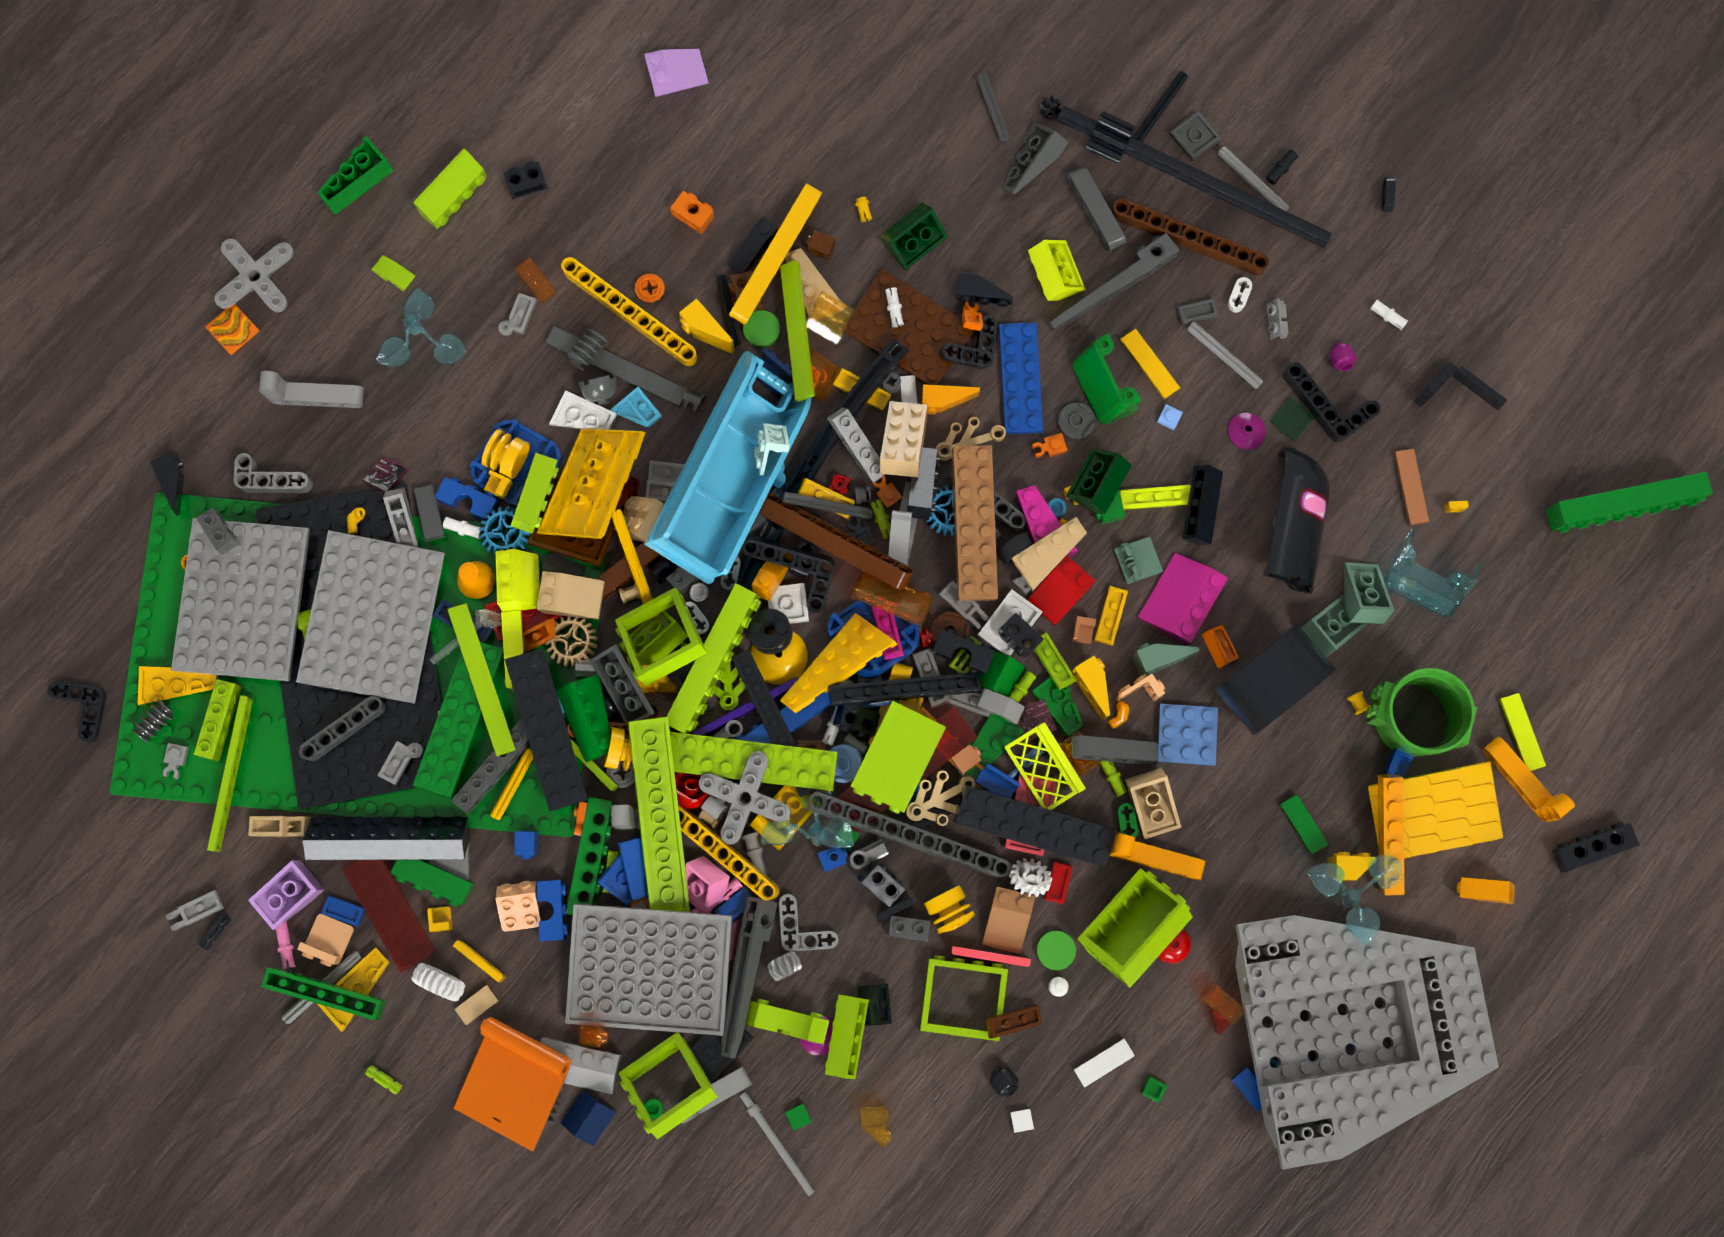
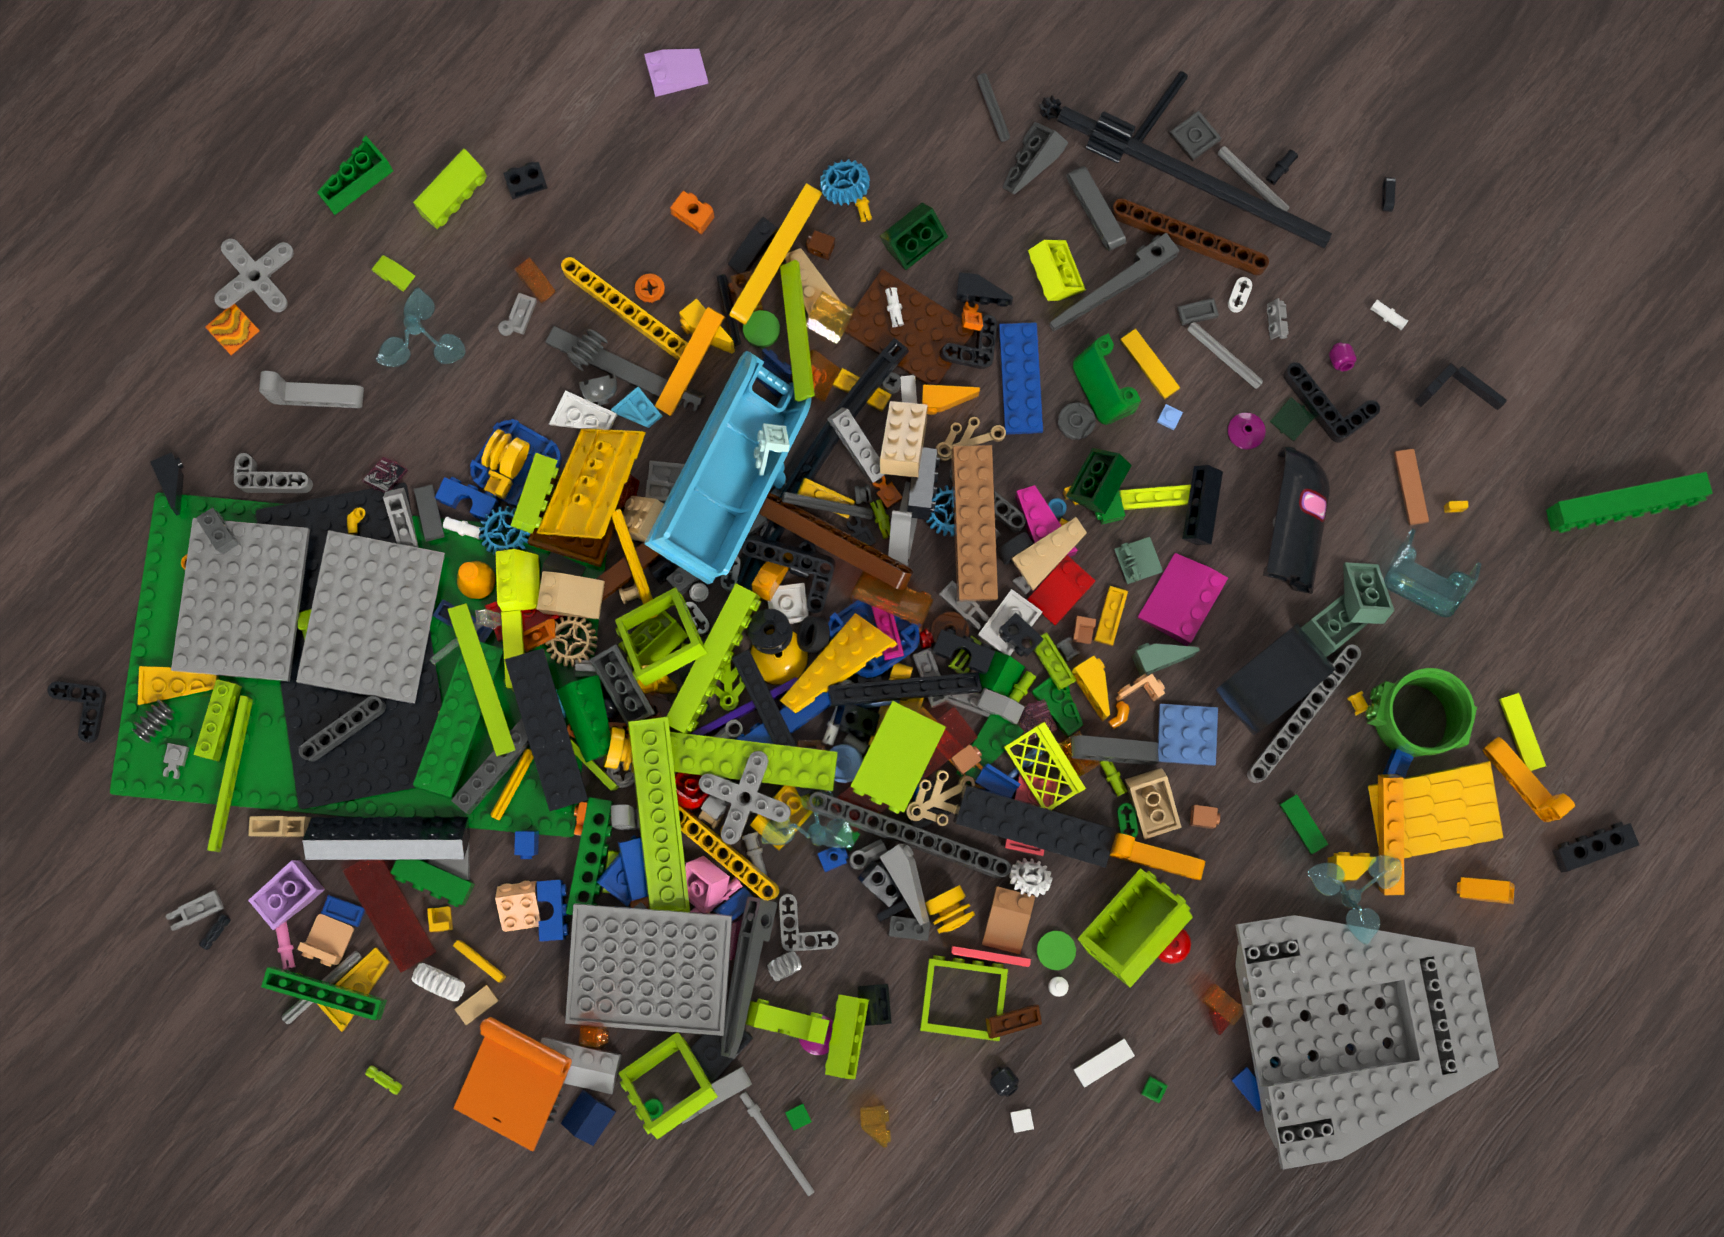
light grey hinge [377,741,423,785] -> none
red plate [829,473,850,495] -> none
orange plate [1032,433,1068,458] -> none
red tile [1044,862,1073,905] -> none
orange slope [1202,624,1240,668] -> none
none -> light orange tile [655,307,725,416]
none -> black tyre [797,616,830,654]
none -> dark azure gear [820,159,870,206]
none -> light grey wedge [880,843,930,925]
none -> dark grey bush [1056,637,1080,662]
none -> nougat brick [1189,805,1220,829]
none -> light grey beam [1247,645,1361,783]

